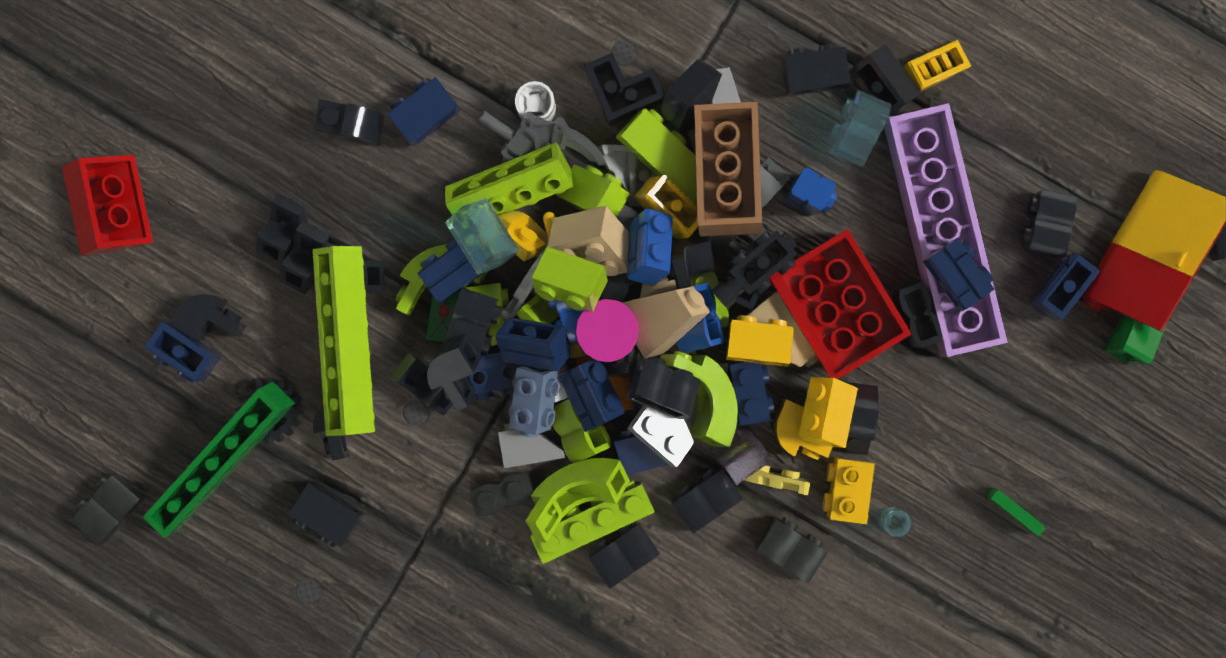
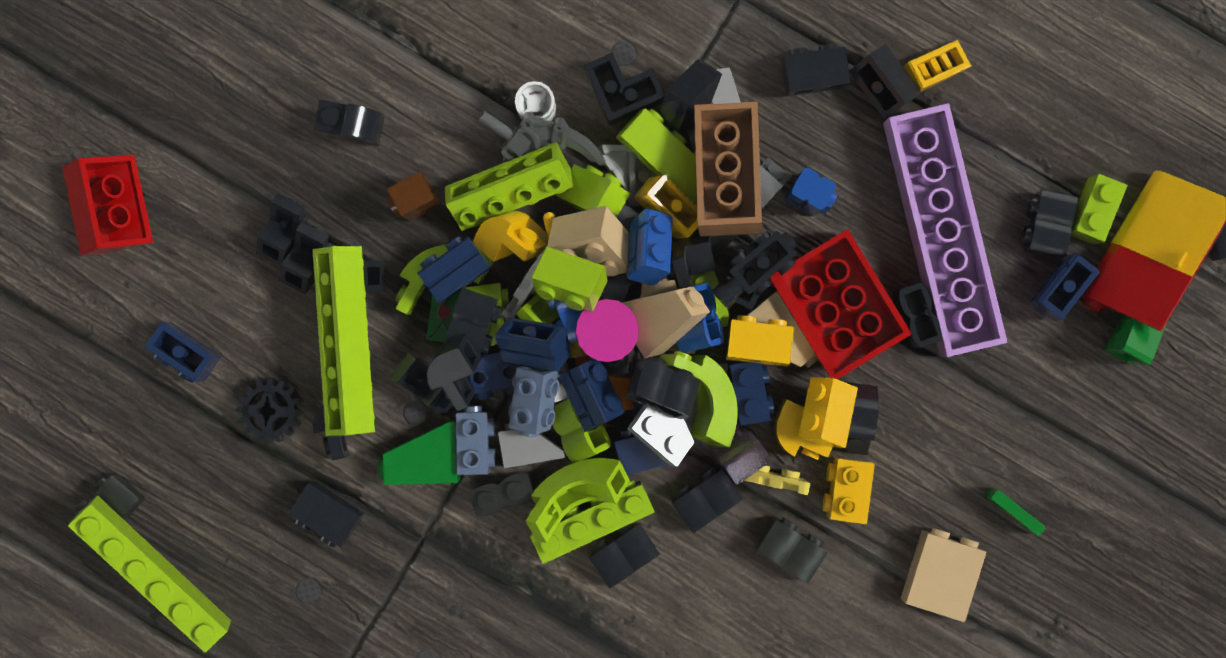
green brick [143,382,295,539] -> none
black brick [169,294,247,341] -> none
dark blue brick [387,77,461,147] -> none
clear light blue brick [445,198,520,275] -> none
clear light blue brick [828,90,892,167] -> none
clear light blue bush [879,507,911,537] -> none
dark blue brick [923,238,994,312] -> none
none -> lime brick [68,495,231,653]
none -> green slope [378,421,460,485]
none -> reddish brown brick [386,171,441,222]
none -> sand blue brick [456,406,496,475]
none -> tan brick [901,528,987,622]
none -> lime brick [1071,174,1128,245]

